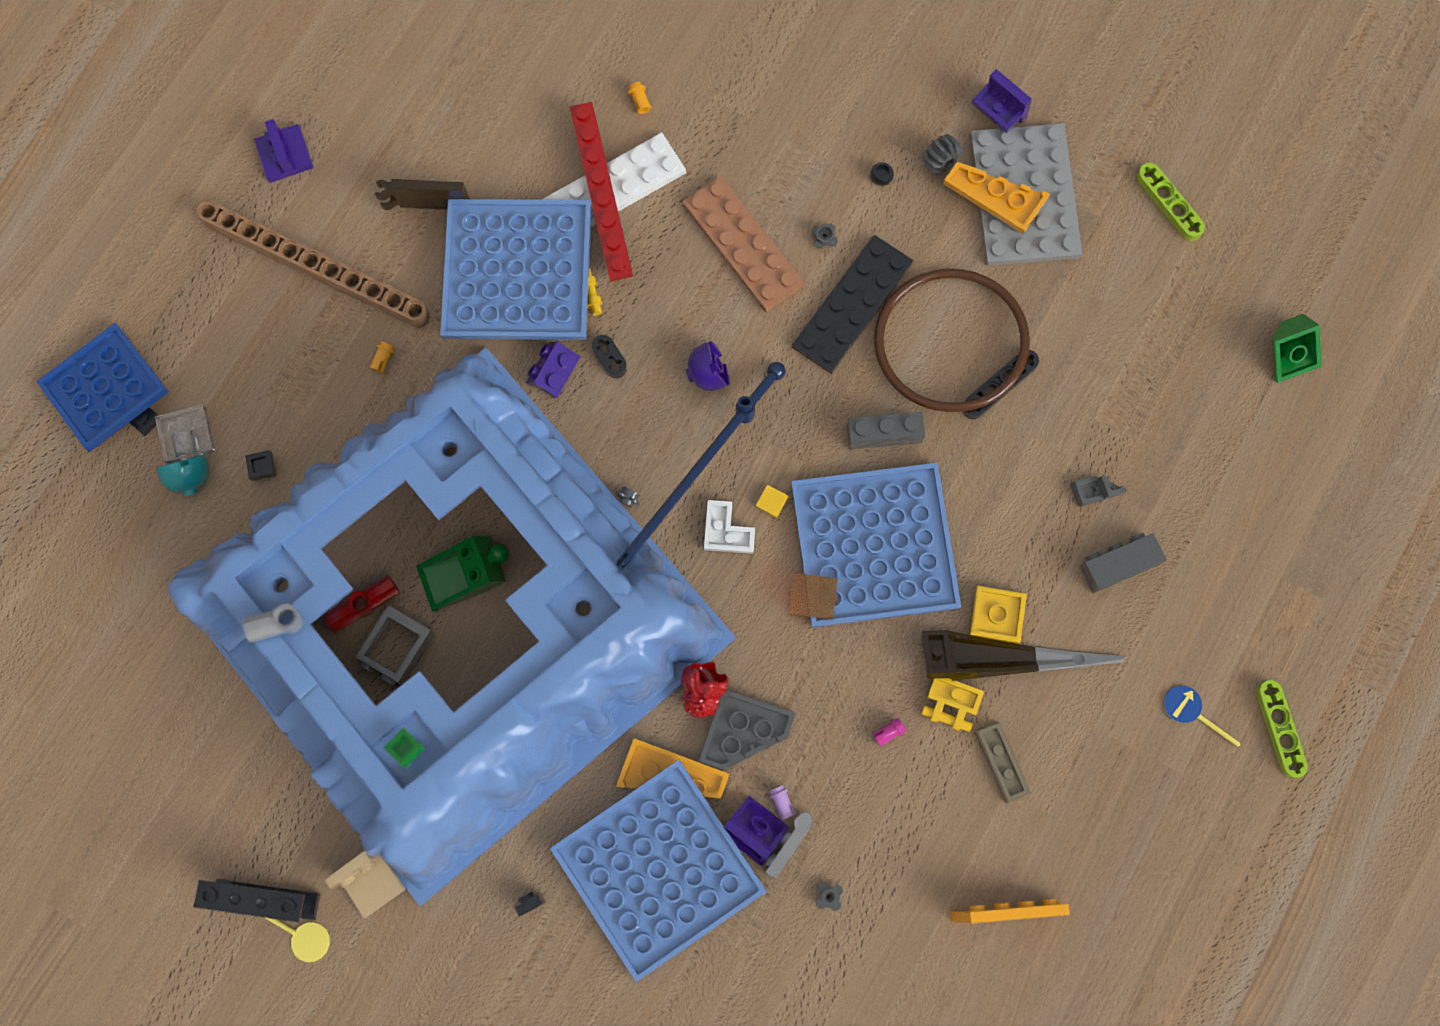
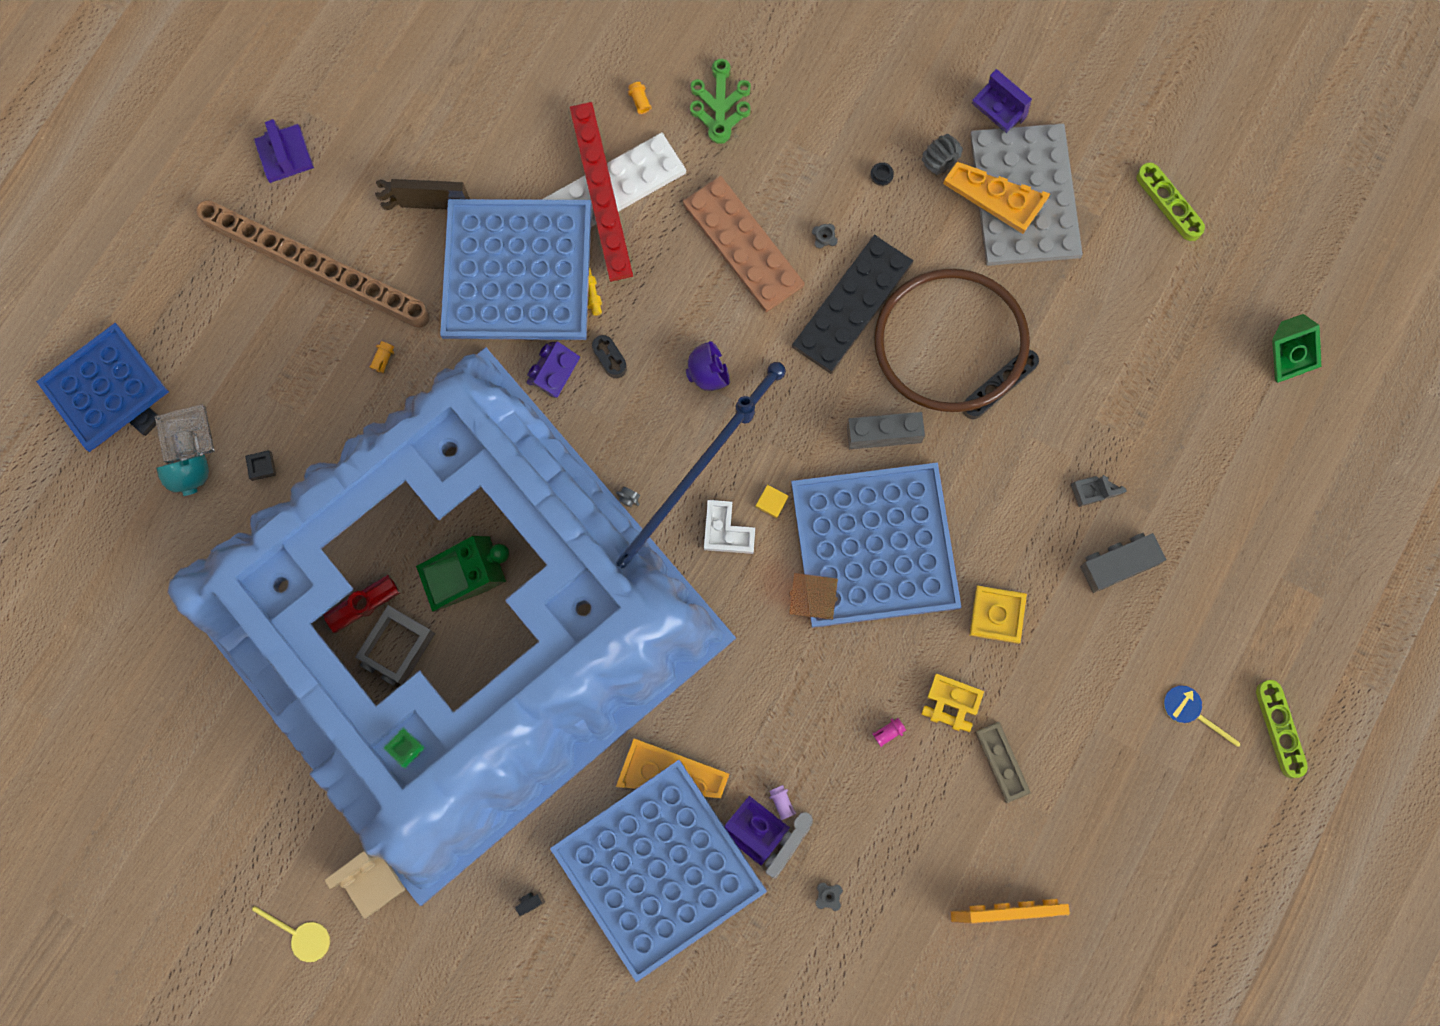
black fence [193,879,321,922] -> none
light grey piece [243,604,303,643] -> none
red hair [681,661,729,718] -> none
dark grey plate [699,690,795,770] -> none
dark brown plate [922,630,1125,681] -> none
none -> bright green plant [690,59,751,144]

